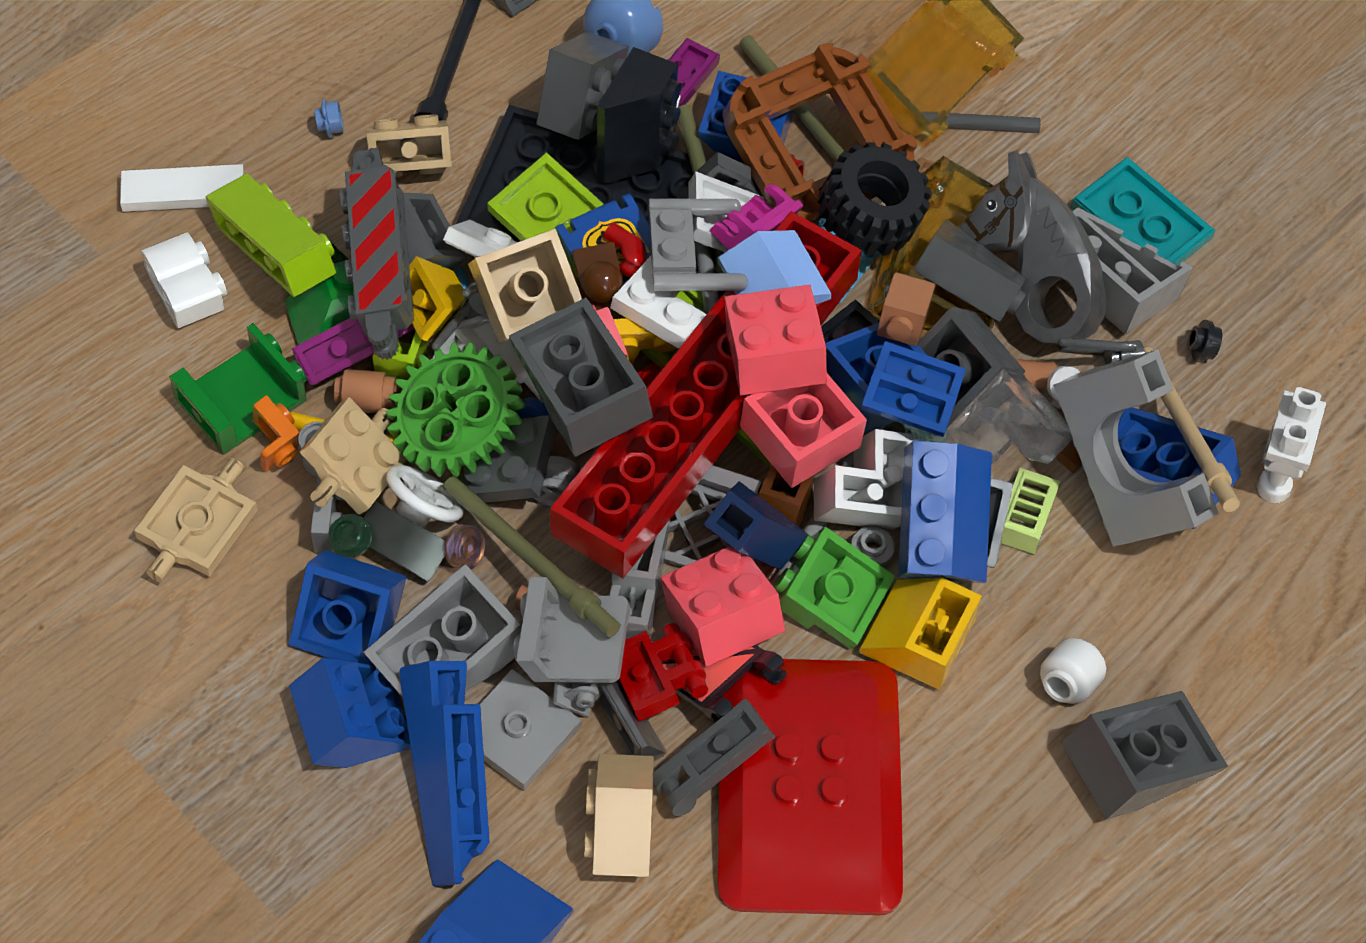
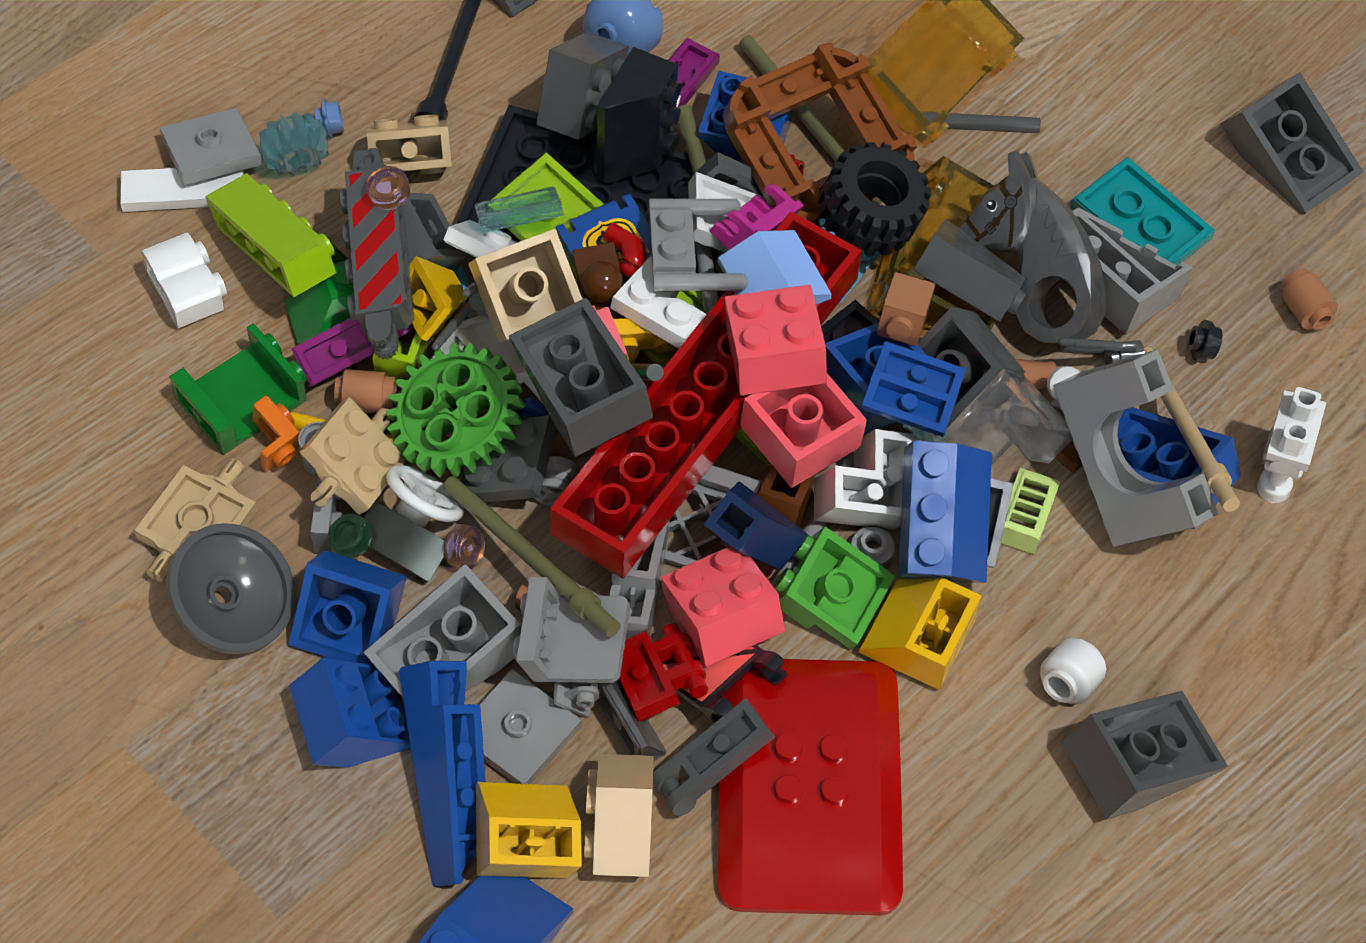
none -> light grey plate [160,108,262,185]
none -> dark grey dish [166,523,295,654]
none -> clear light blue gear [259,112,329,176]
none -> tile [366,166,411,210]
none -> clear light blue tile [474,186,564,233]
none -> yellow slope [476,782,582,878]
none -> dark grey bar [632,364,664,381]
none -> dark grey slope [1220,72,1364,214]
none -> nougat brick [1280,269,1338,330]

